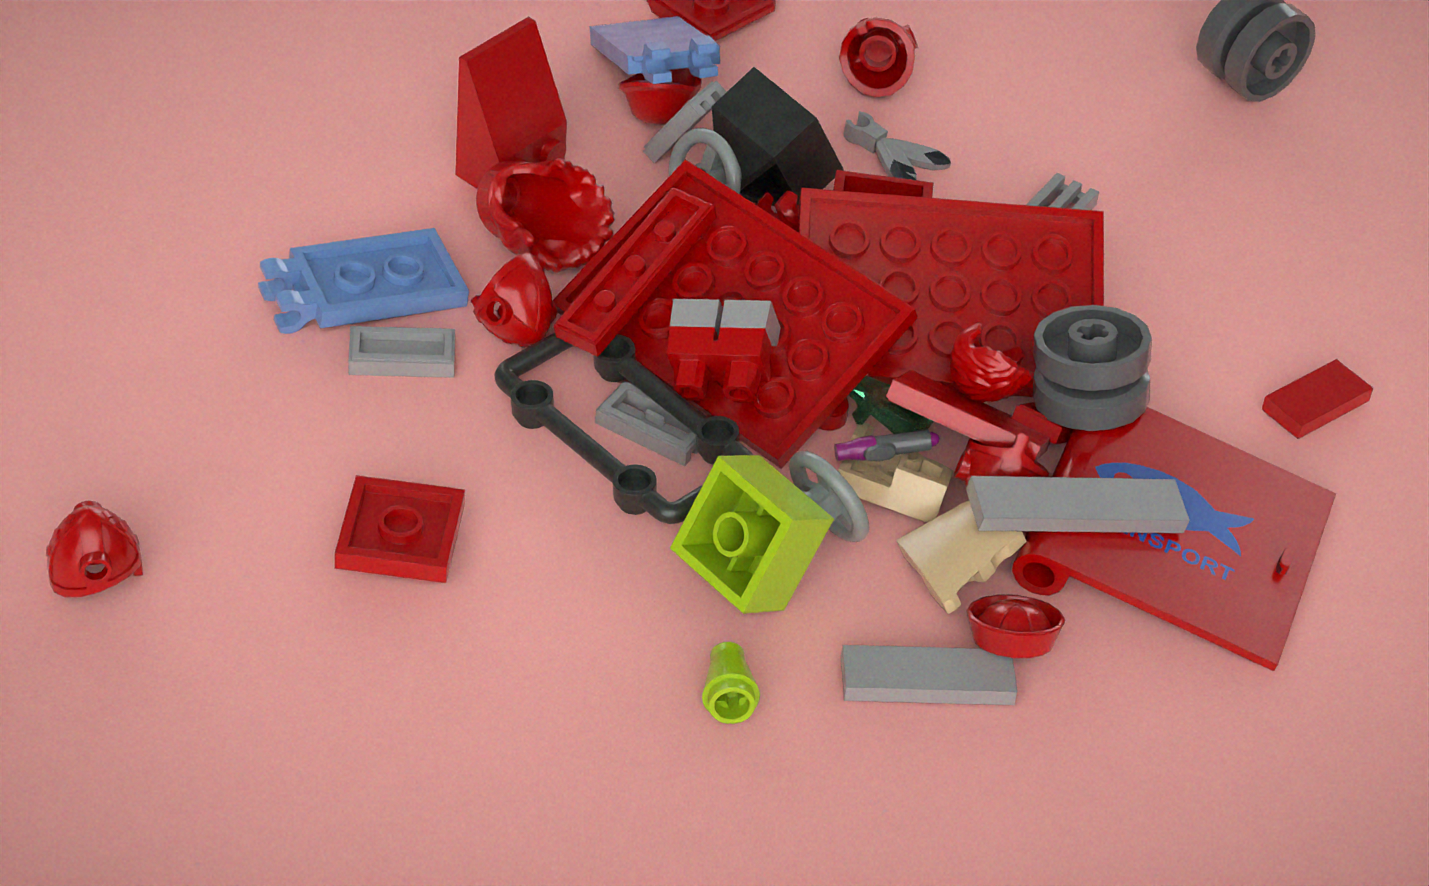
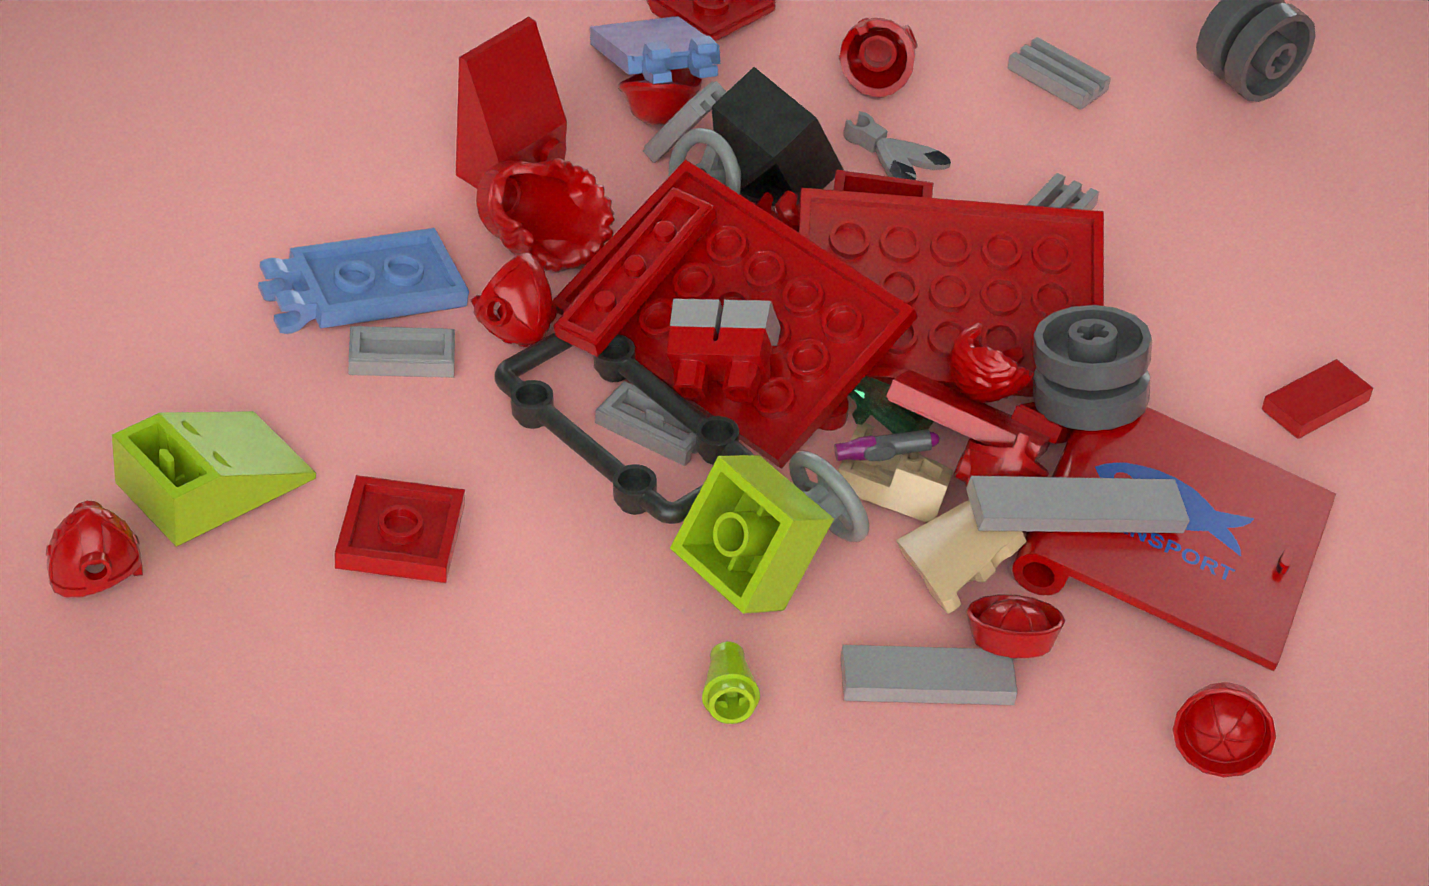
none -> lime slope [112,411,316,547]
none -> light grey tile [1007,37,1111,110]
none -> red hat [1172,682,1276,777]

